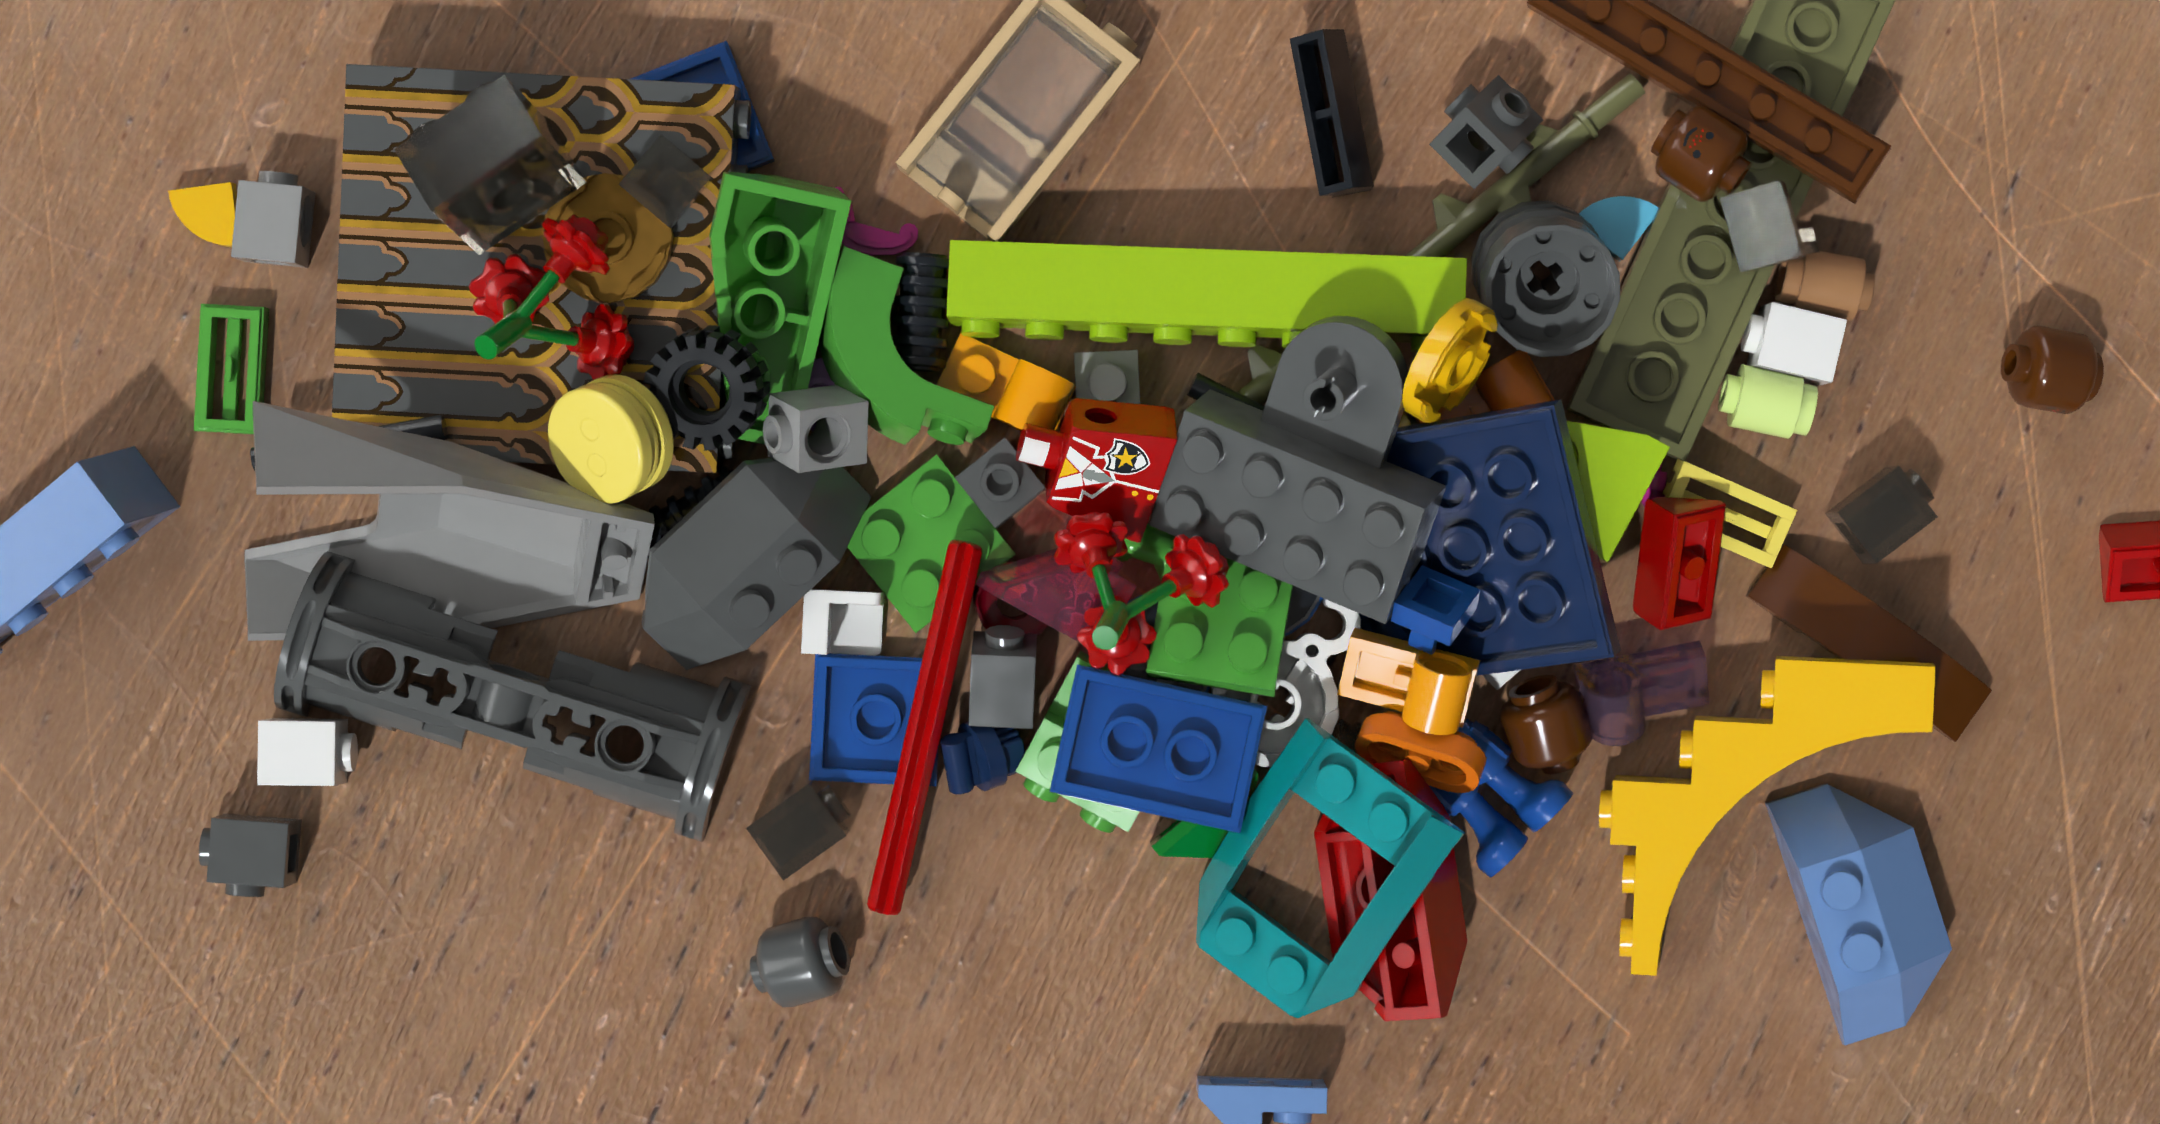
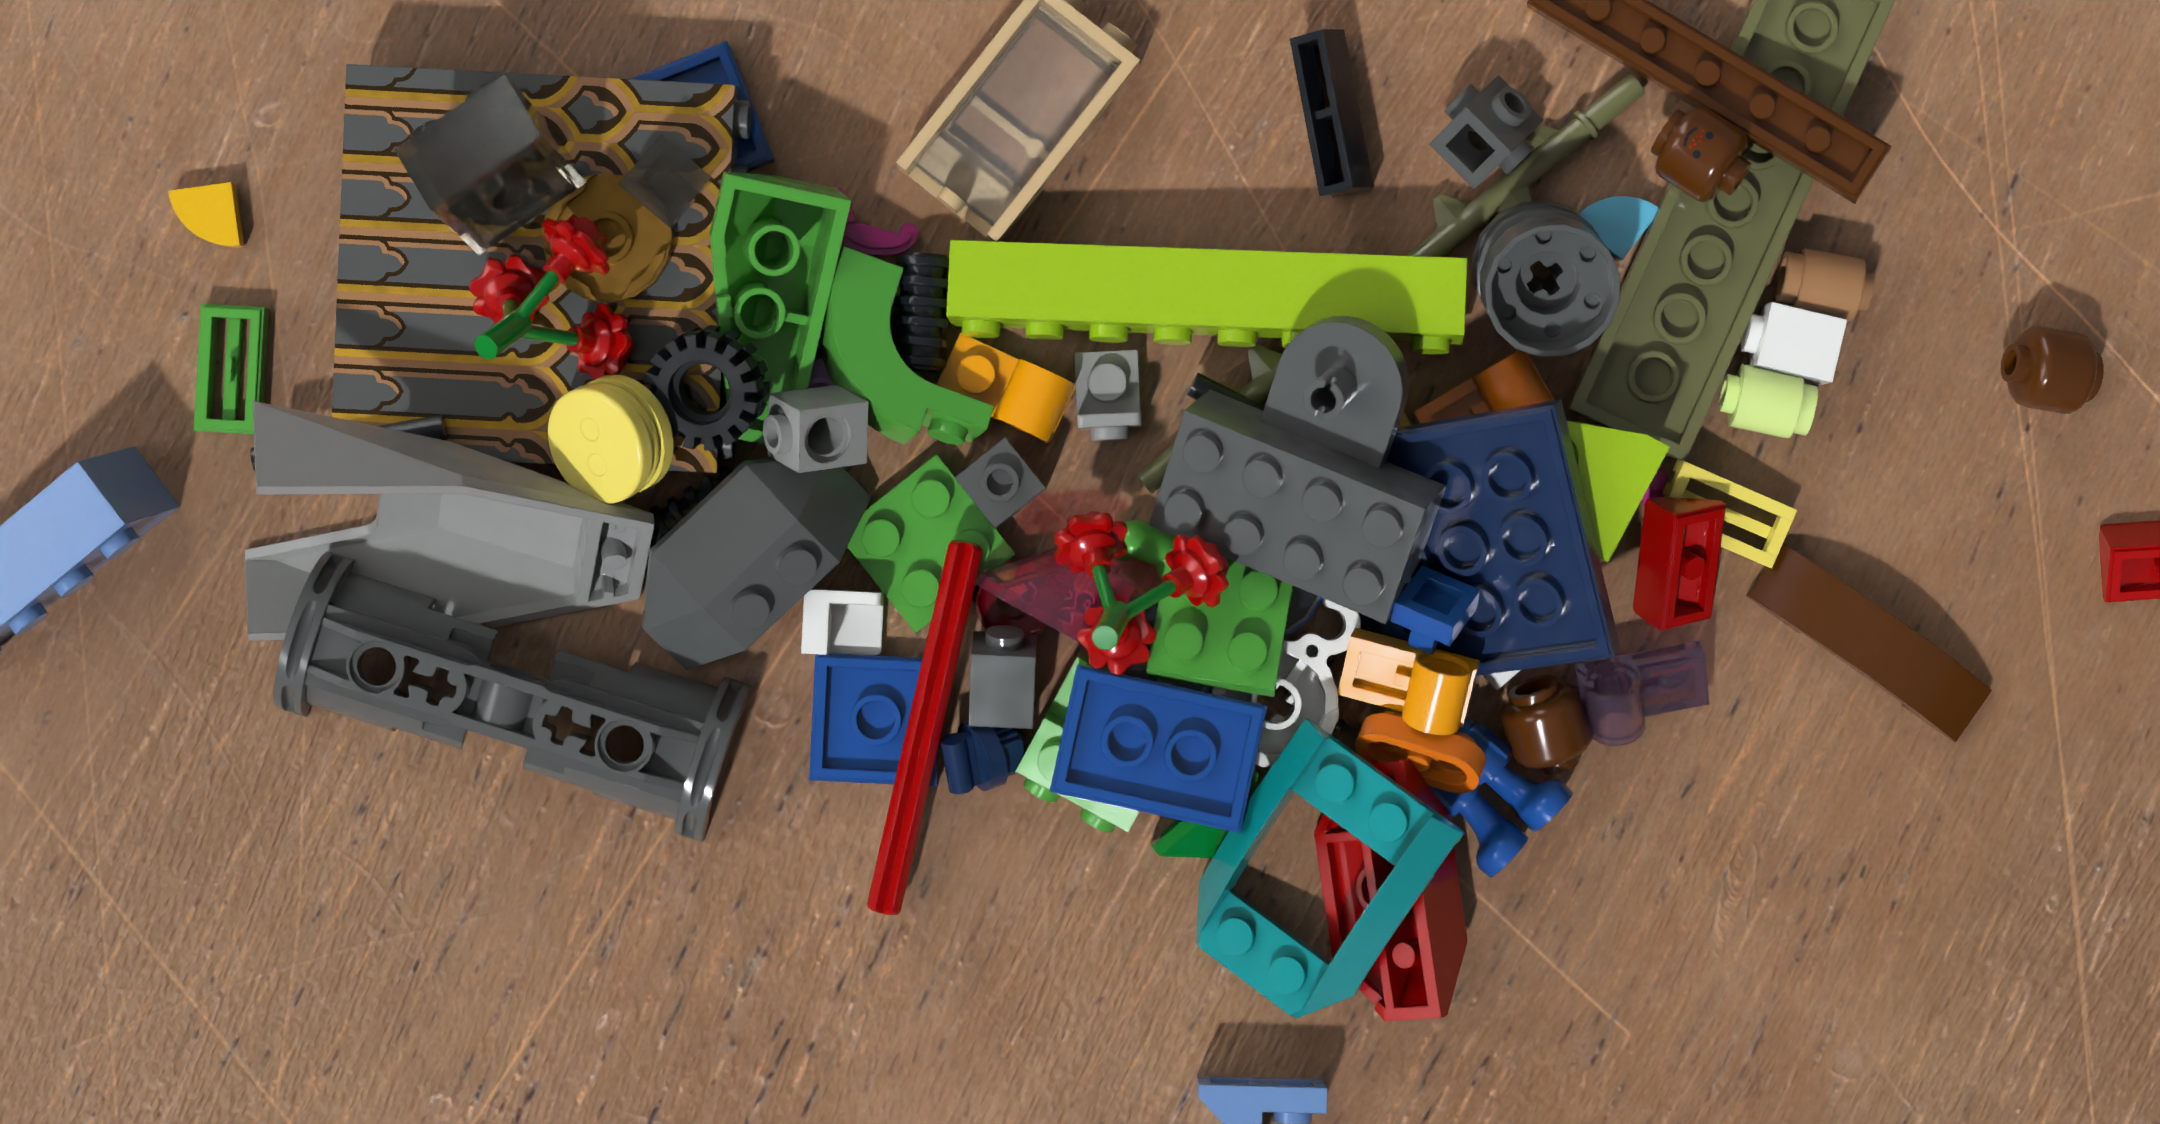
dark grey brick [199,814,302,897] -> none
light grey brick [231,171,316,268] -> none
white brick [257,718,358,786] -> none
clear smoke brick [746,780,851,881] -> none
dark grey head [750,917,850,1007] -> none
red torso [1016,398,1177,543] -> none
yellow tile [1402,298,1498,424] -> none
yellow arch [1599,656,1935,976] -> none
clear smoke panel [1720,181,1819,273] -> none
medium blue wedge [1765,784,1952,1046] -> none
clear smoke brick [1825,466,1938,564] -> none

